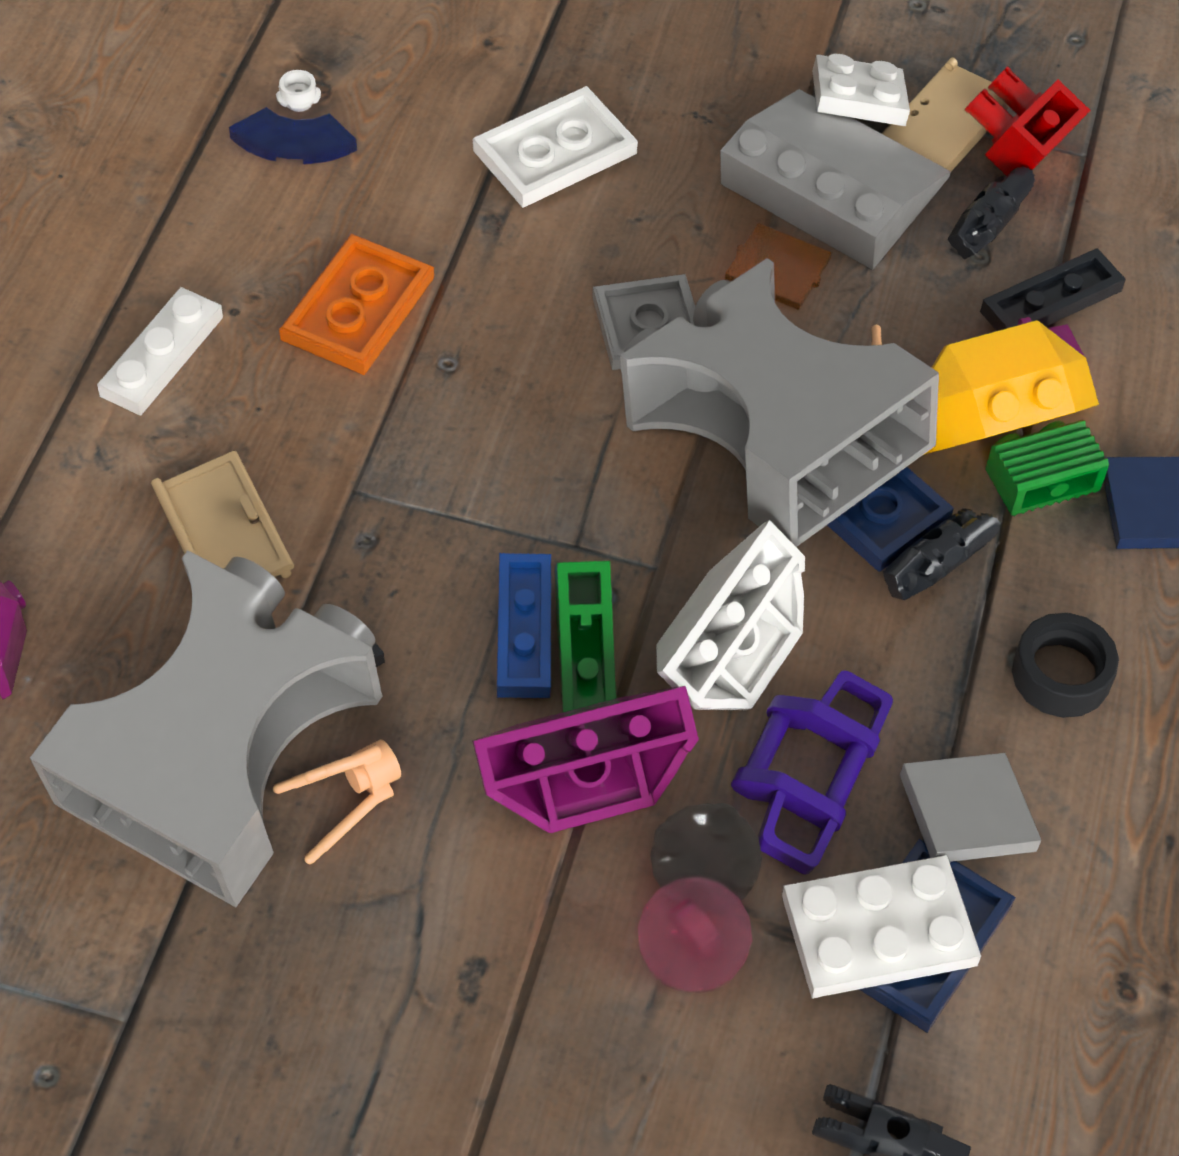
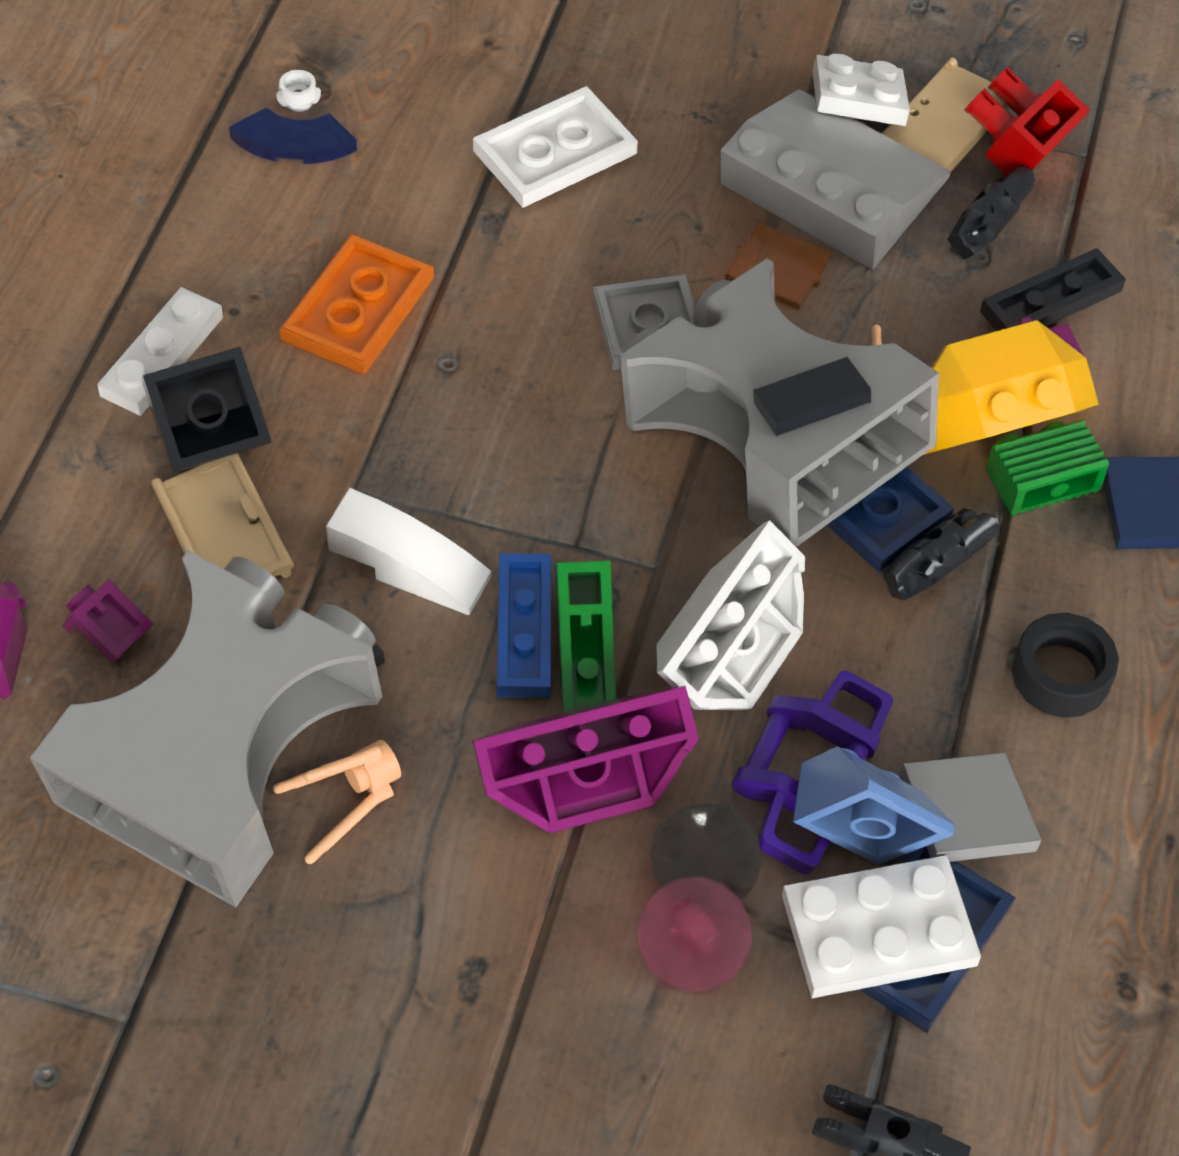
none -> magenta bracket [62,579,154,664]
none -> black slope [143,347,272,473]
none -> white slope [326,488,491,615]
none -> black tile [753,357,871,436]
none -> medium blue slope [793,746,955,865]

